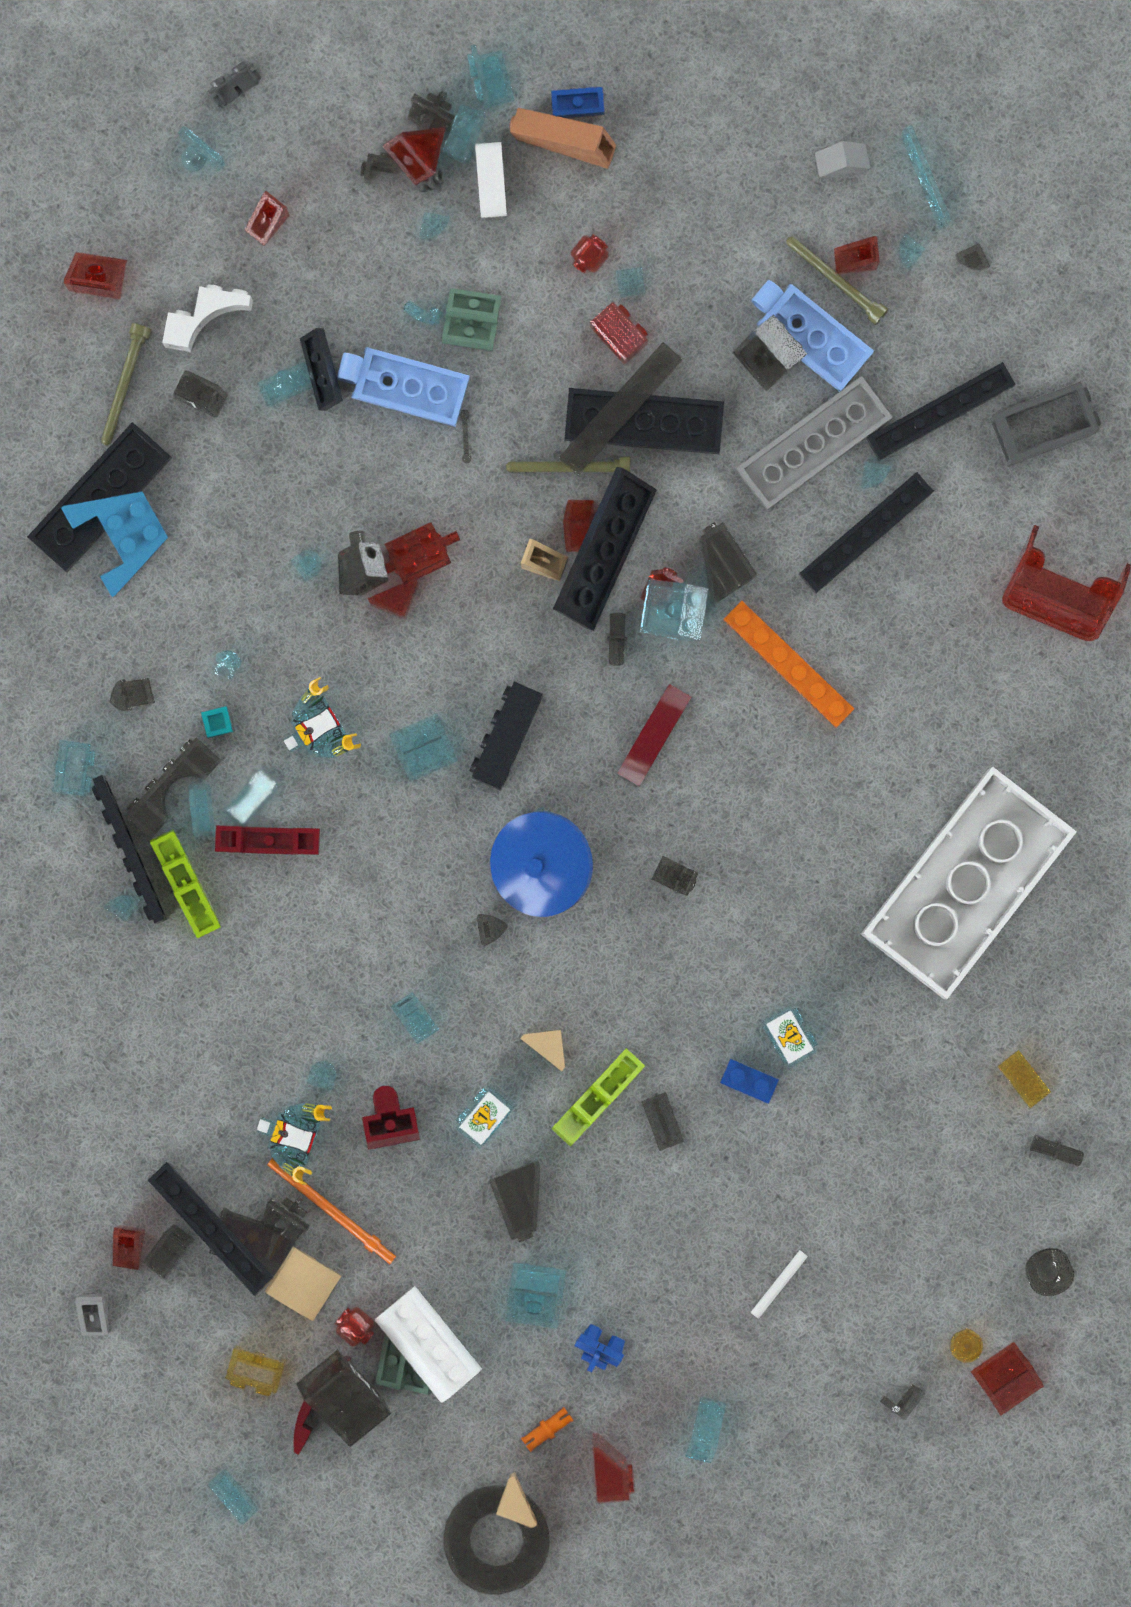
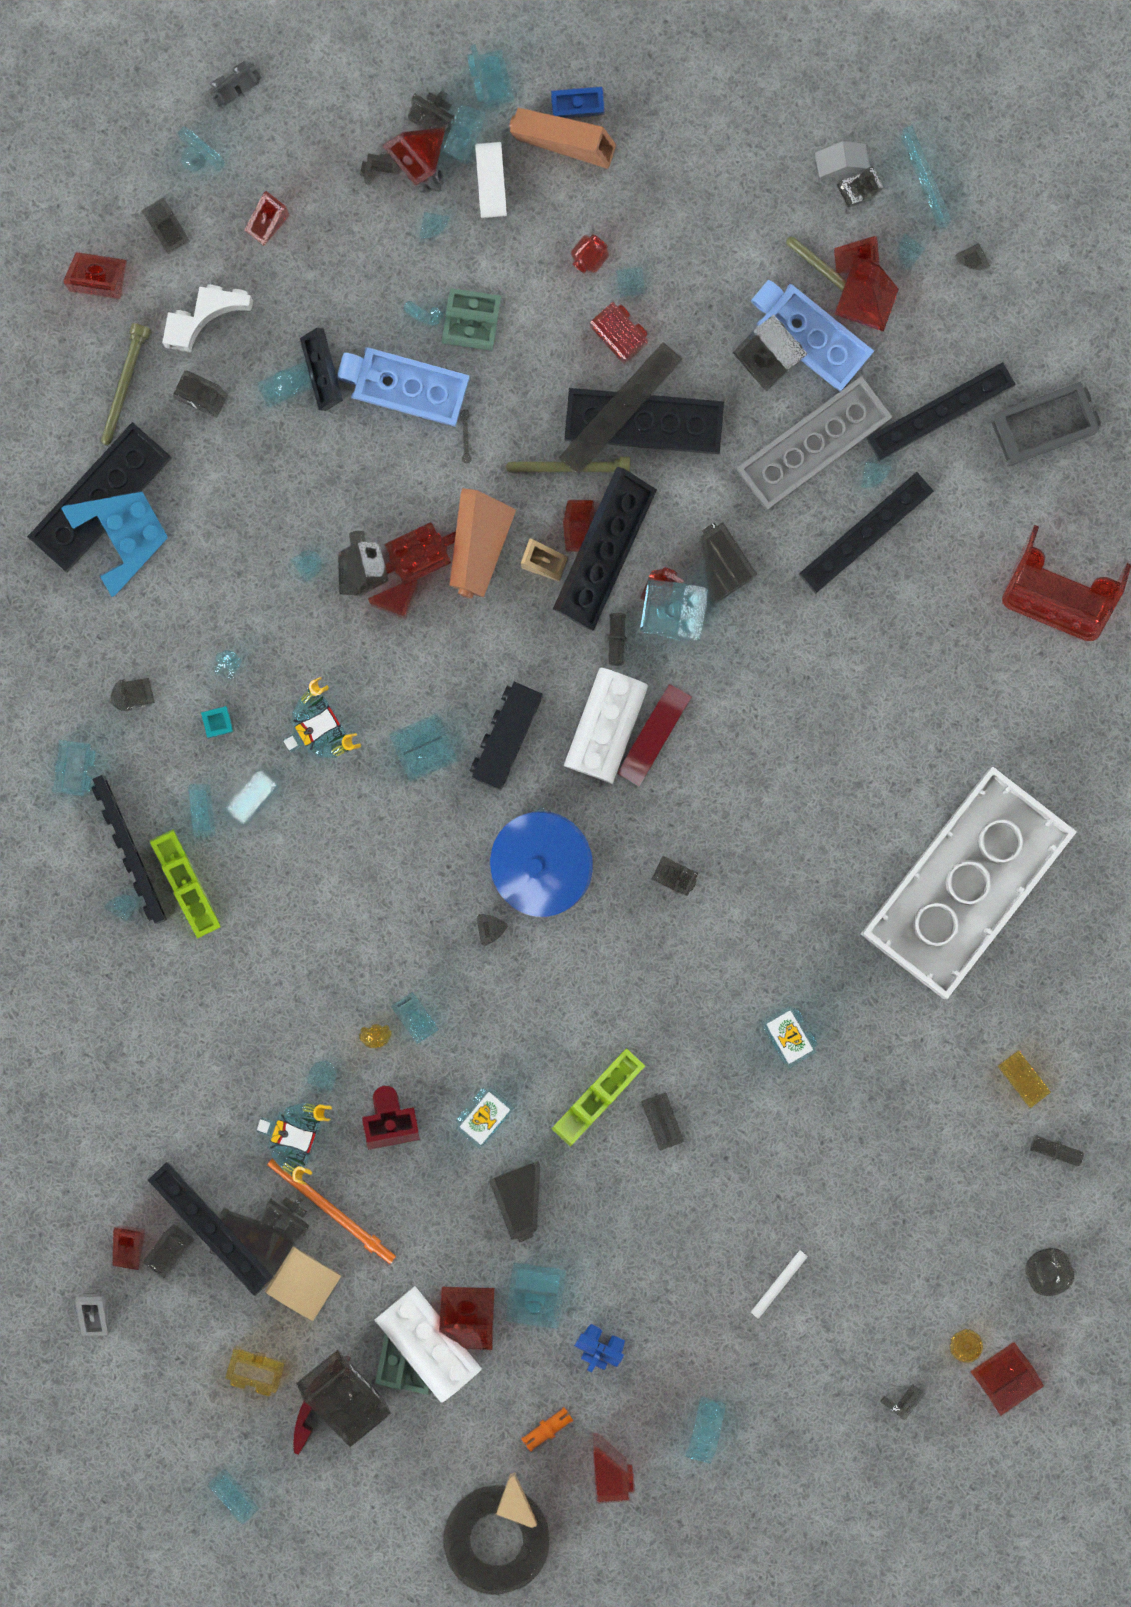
clear smoke arch [126,738,222,838] -> none
dark red slope [215,825,320,855] -> none
clear red head [334,1307,374,1347] -> none
tan slope [520,1030,565,1071] -> none
blue plate [720,1059,779,1104] -> none
orange plate [723,601,854,728] -> none
none -> clear smoke slope [141,198,190,254]
none -> clear yellow plate [358,1024,392,1048]
none -> clear red slope [439,1287,495,1350]
none -> nougat slope [450,488,516,599]
none -> white container [564,668,648,784]
none -> clear red slope [835,257,899,332]
none -> clear smoke bracket [837,167,883,208]

